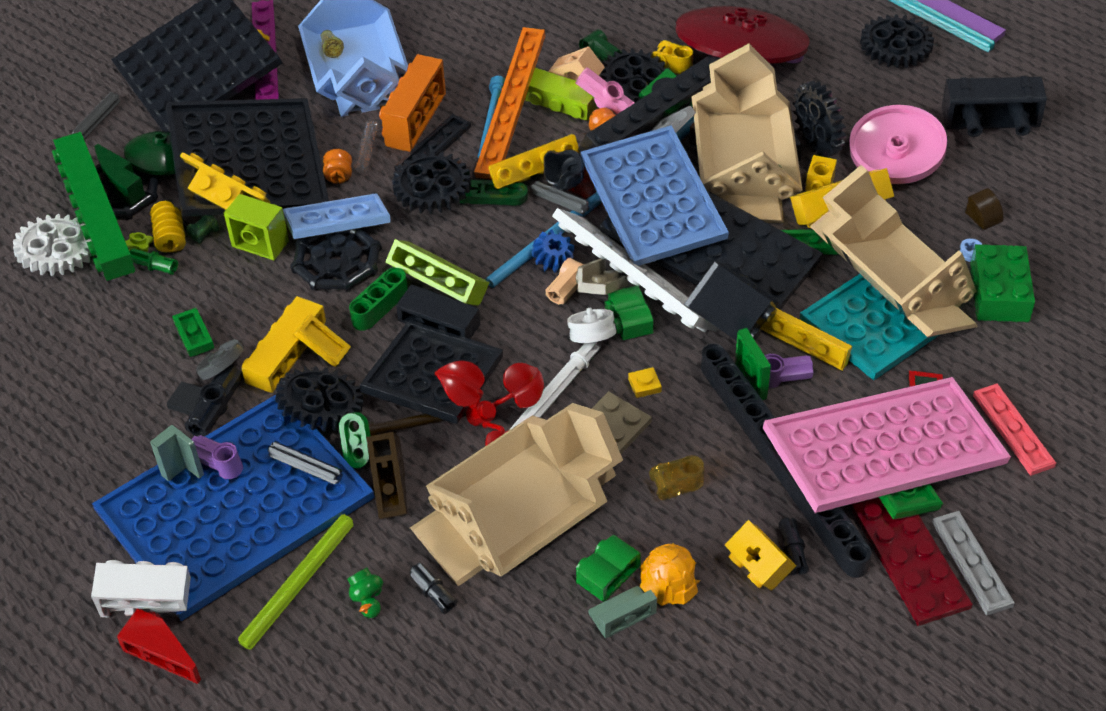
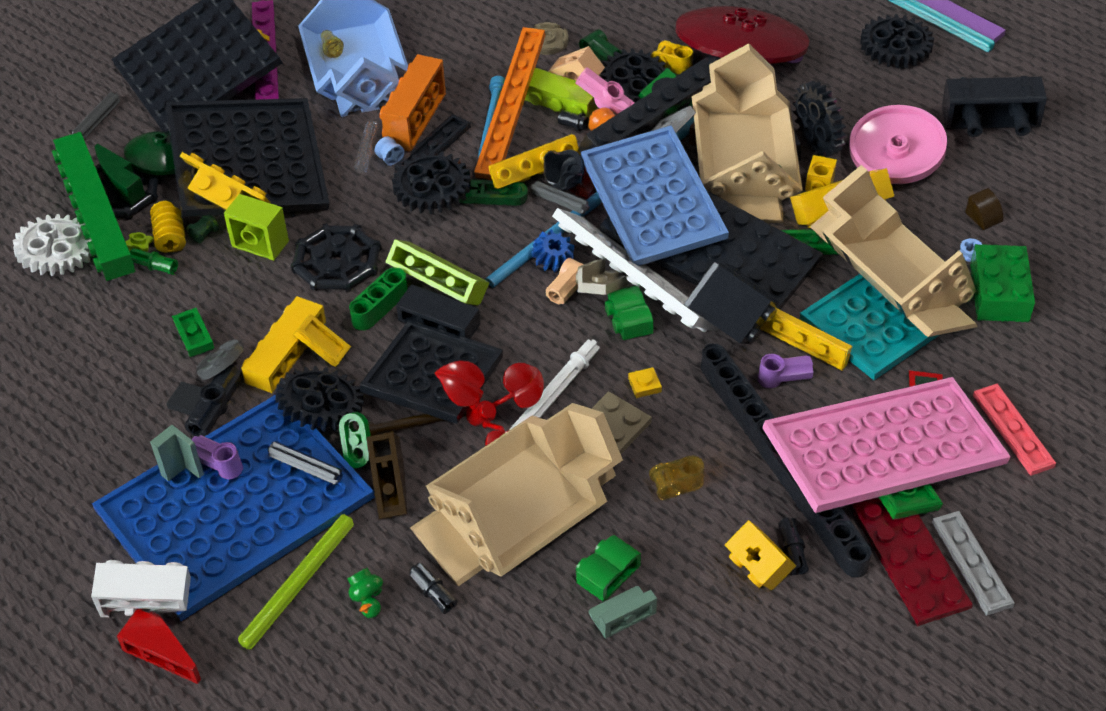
light blue tile [283,194,390,239] -> none
orange piece [323,149,352,184] -> none
white wheel [567,308,616,343] -> none
light orange helmet [640,543,700,606] -> none
green tile [735,328,771,400] -> none
none -> light blue wheel [375,136,405,166]
none -> dark tan tile [534,22,569,55]
none -> black pin [558,110,589,131]

